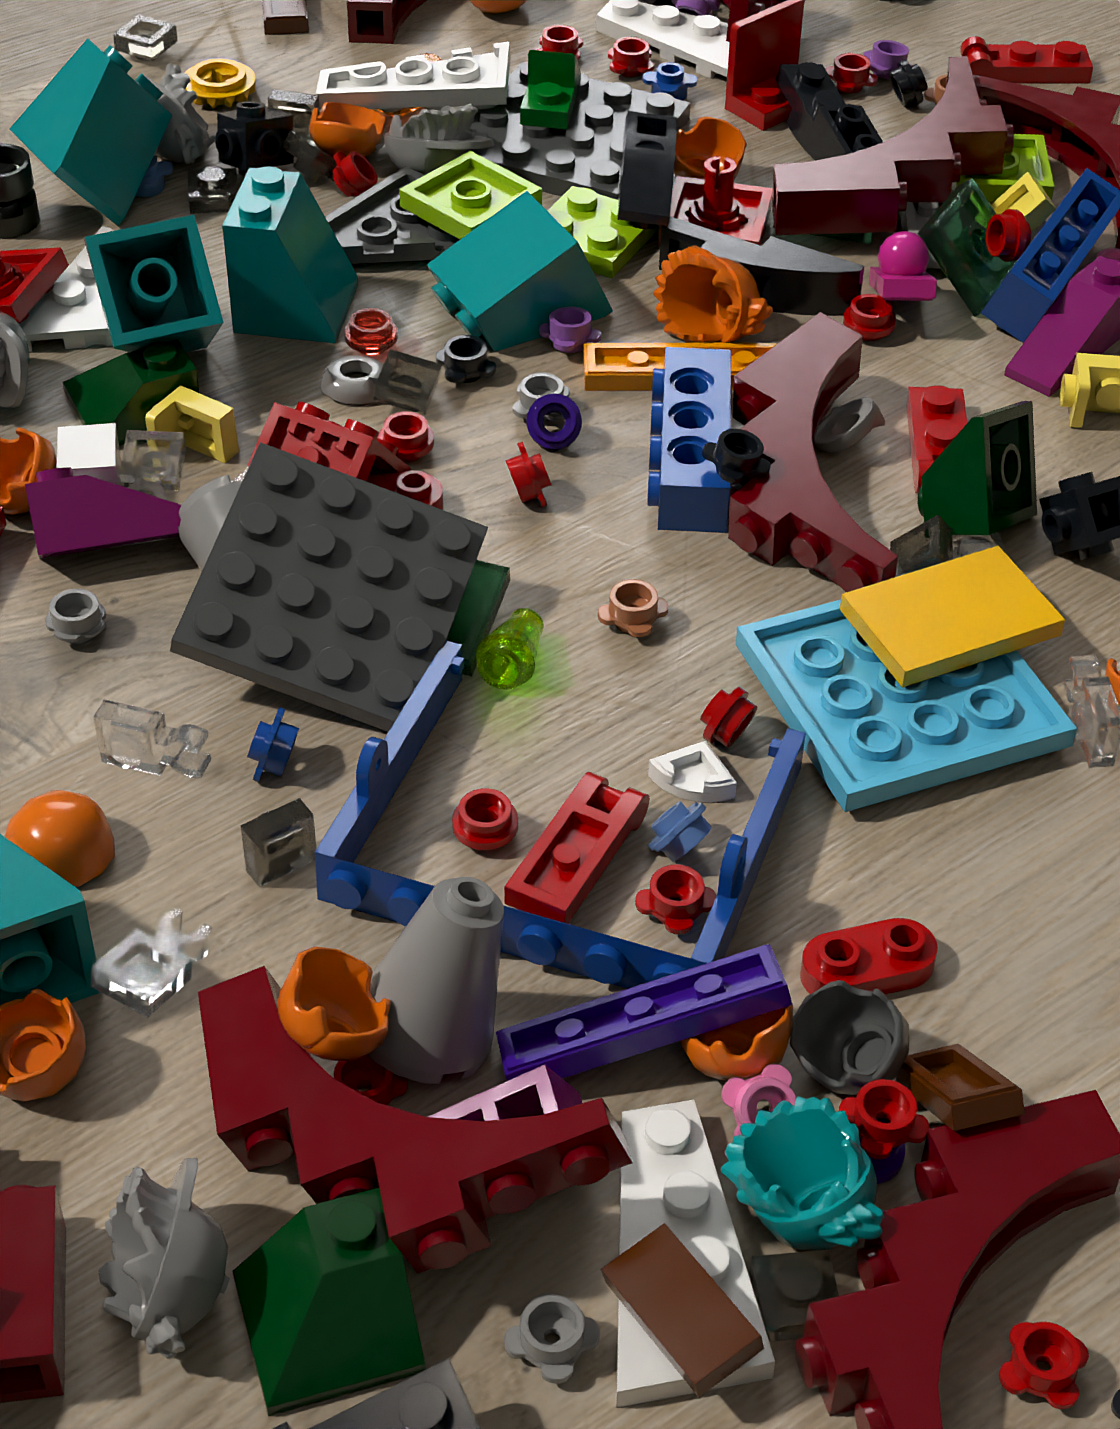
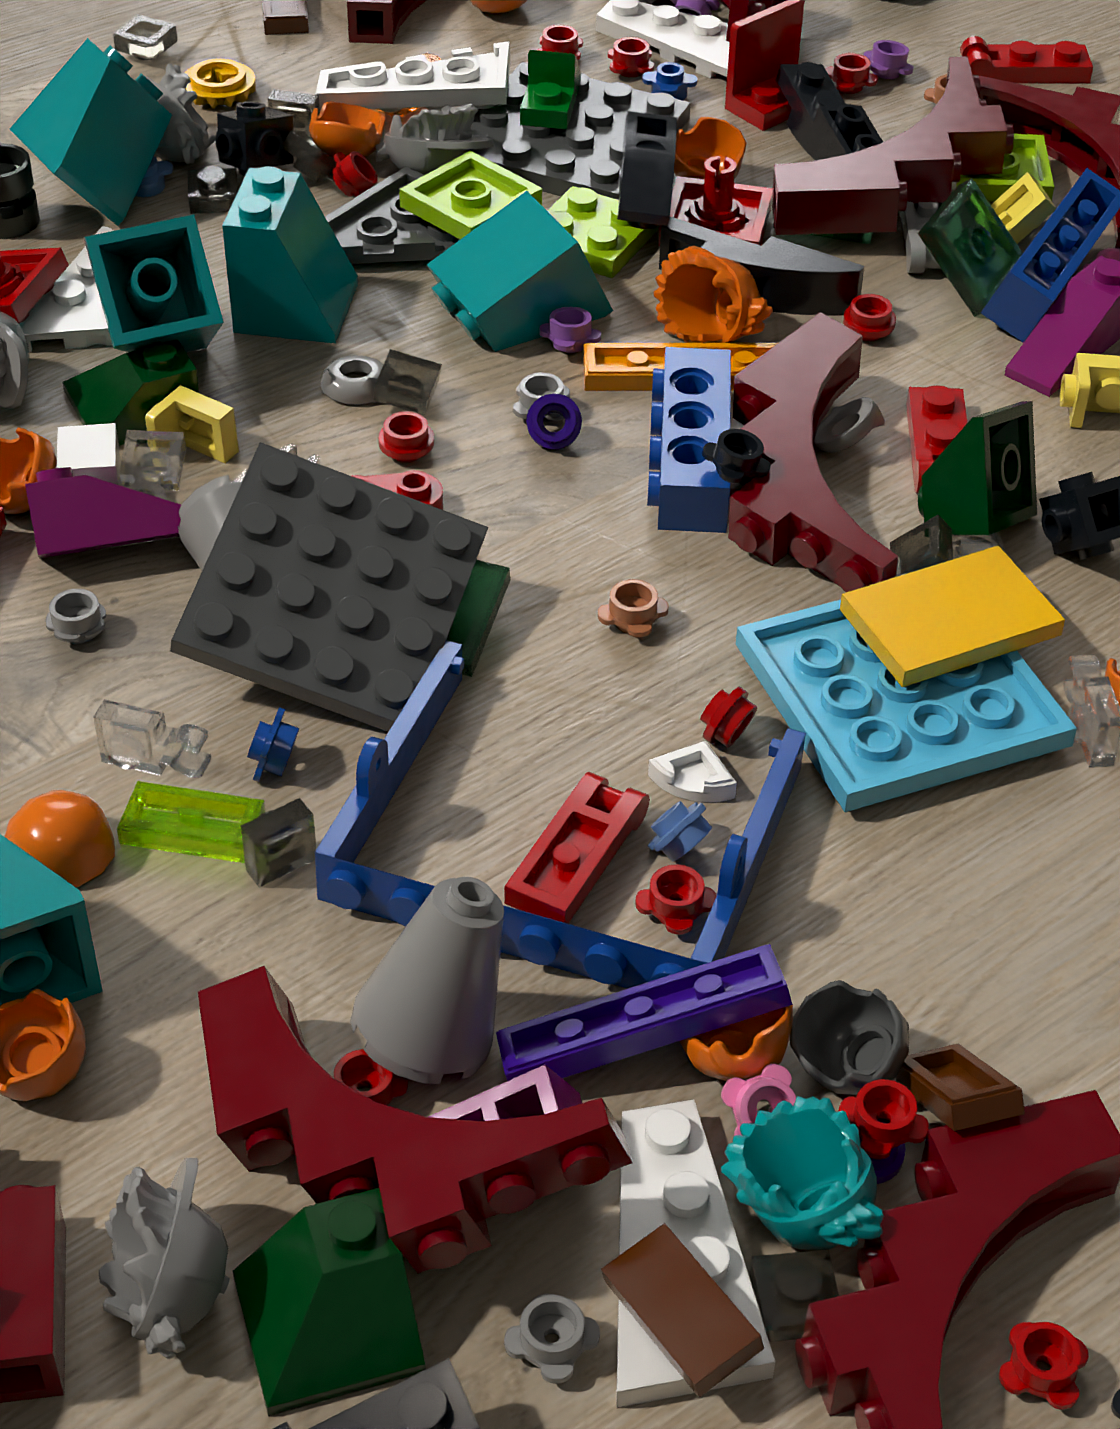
clear plate [91,908,212,1018] -> none
red bracket [247,401,411,481] -> none
orange hair [277,946,391,1061] -> none
clear red plate [344,308,398,355] -> none
black plate [436,335,496,383] -> none
red plate [452,788,518,850] -> none
clear neon green cone [476,608,544,690] -> none
red plate [505,442,552,507] -> none
red plate [800,918,938,995] -> none
dark pink tile [869,231,937,301] -> none
black plate [889,59,928,106] -> none
red plate [986,209,1031,262] -> none
none -> clear neon green tile [117,781,266,864]

